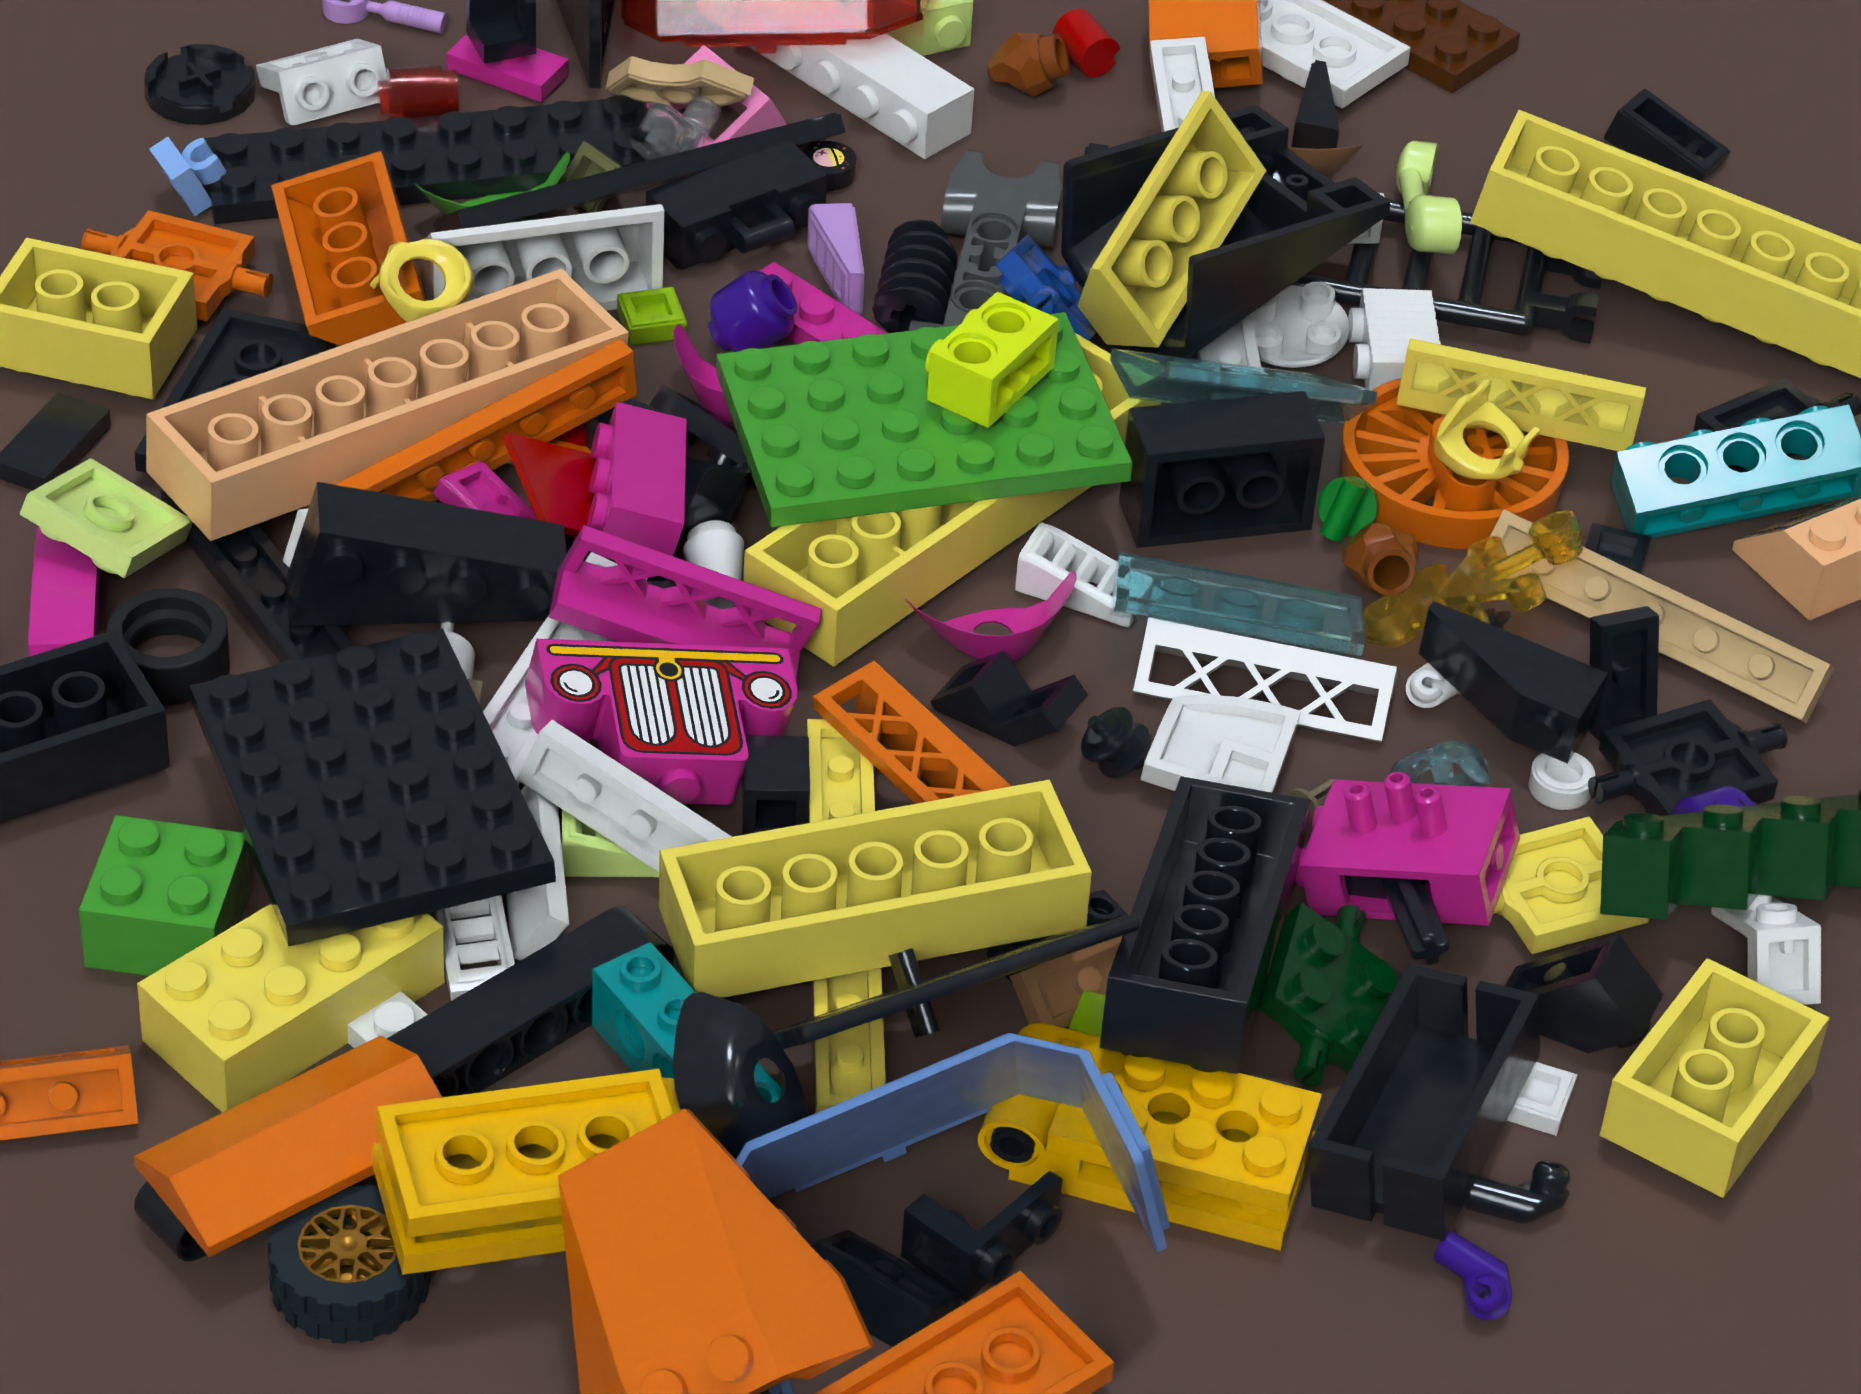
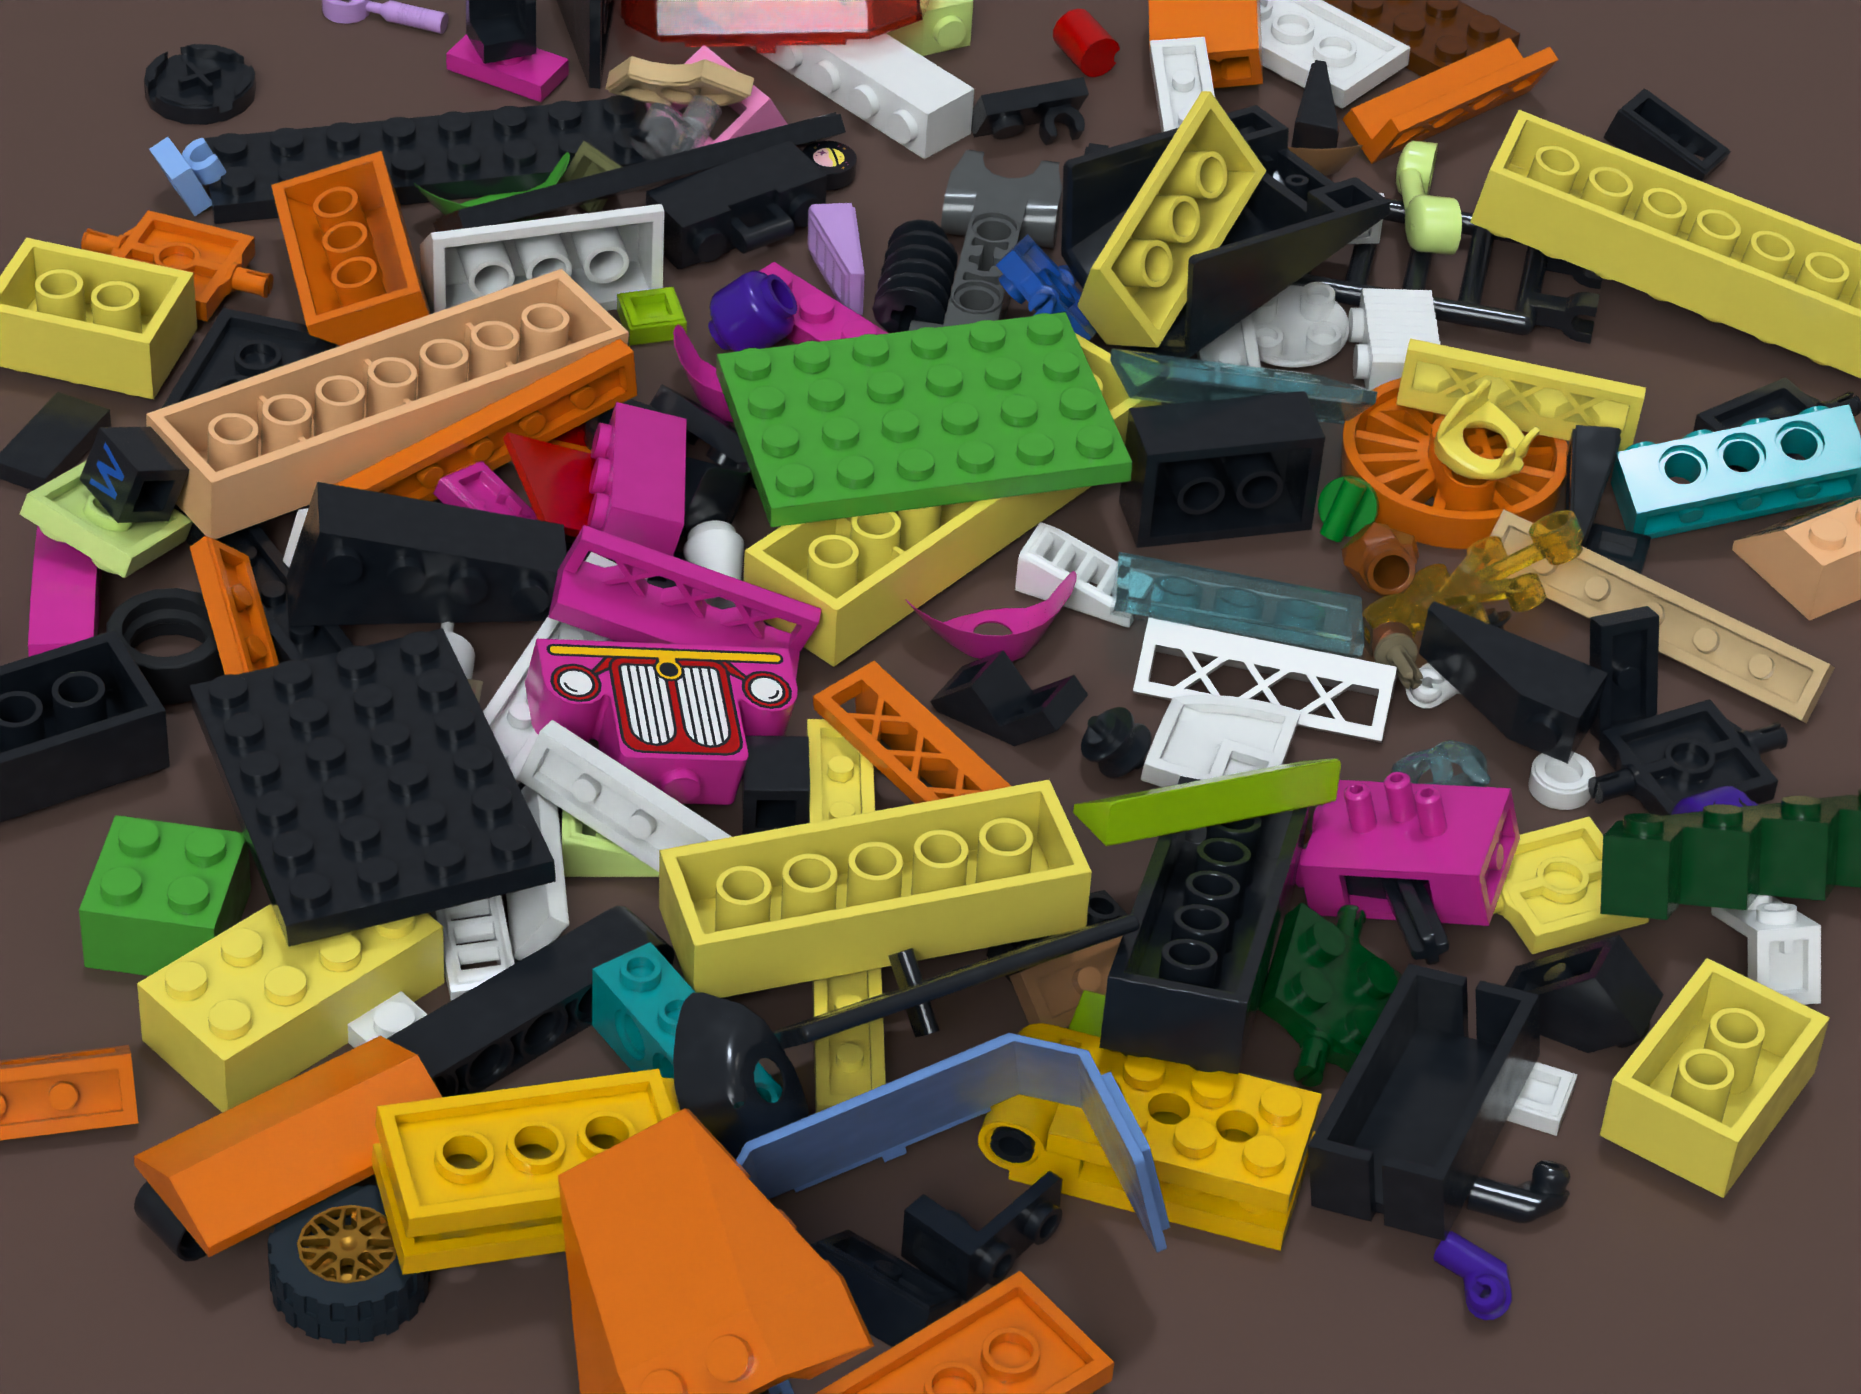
white bracket [256,38,391,125] -> none
light yellow piece [370,239,474,322] -> none
clear red brick [377,65,459,118] -> none
neon yellow brick [925,291,1059,428] -> none
dark orange rock [987,32,1070,97] -> none
none -> black brick [80,427,189,523]
none -> orange tile [189,536,279,675]
none -> black plate [971,77,1089,145]
none -> lime slope [1073,758,1341,846]
none -> orange fence [1342,38,1559,164]
none -> dark tan piece [1361,617,1423,690]
none -> black slope [1564,425,1621,547]

